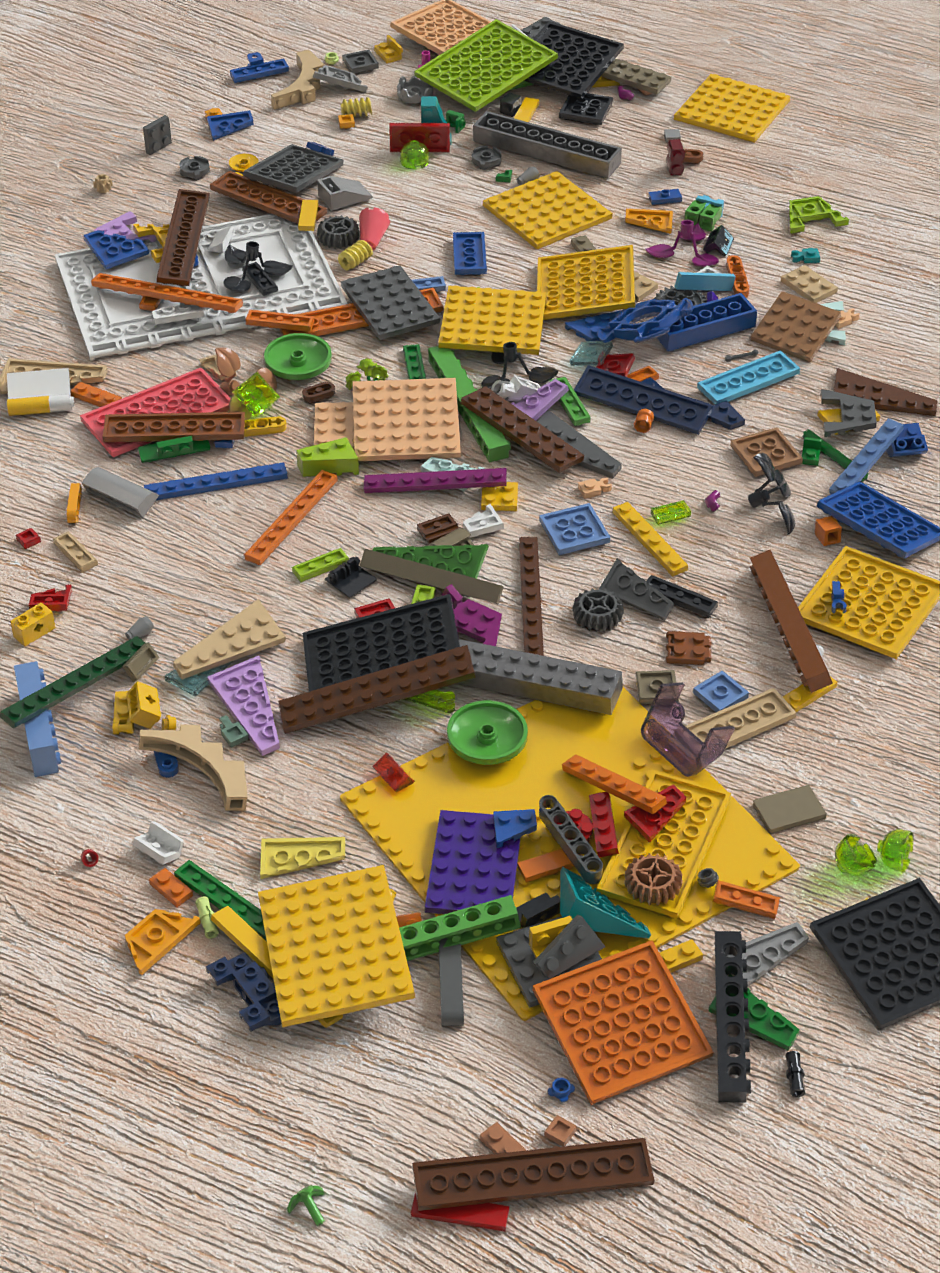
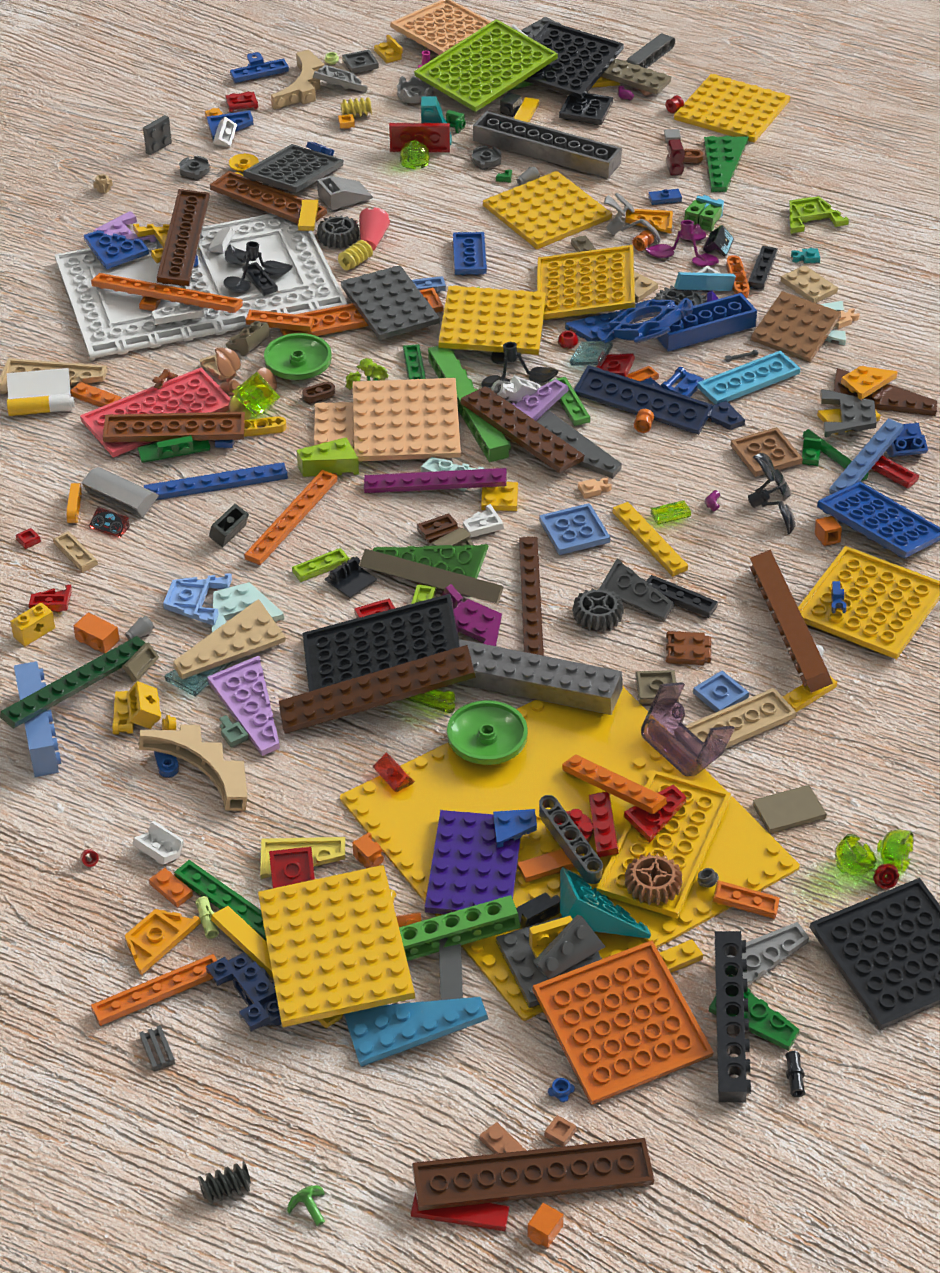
none -> orange brick [73,612,120,654]
none -> slope [89,507,130,538]
none -> orange plate [91,954,217,1026]
none -> dark grey tile [139,1025,175,1071]
none -> dark orange arm [152,369,178,389]
none -> light blue wing [163,573,232,625]
none -> pearl dark grey piece [198,1161,251,1204]
none -> pearl dark grey brick [209,503,249,548]
none -> light aqua wing [212,582,284,632]
none -> white slope [213,117,237,148]
none -> red plate [225,91,258,112]
none -> dark tan brick [226,321,270,356]
none -> red plate [269,847,315,888]
none -> dark azure wing [344,997,488,1067]
none -> orange brick [352,832,384,868]
none -> orange brick [527,1203,564,1248]
none -> red plate [558,331,578,349]
none -> light grey plant [604,193,660,244]
none -> dark grey beam [627,33,675,68]
none -> orange wheel [632,230,654,251]
none -> blue plate [660,367,704,397]
none -> red wheel [665,95,684,113]
none -> green wing [704,136,749,192]
none -> black plate [748,246,778,290]
none -> light orange wing [841,366,898,400]
none -> red plate [871,456,919,489]
none -> red plate [873,864,899,889]

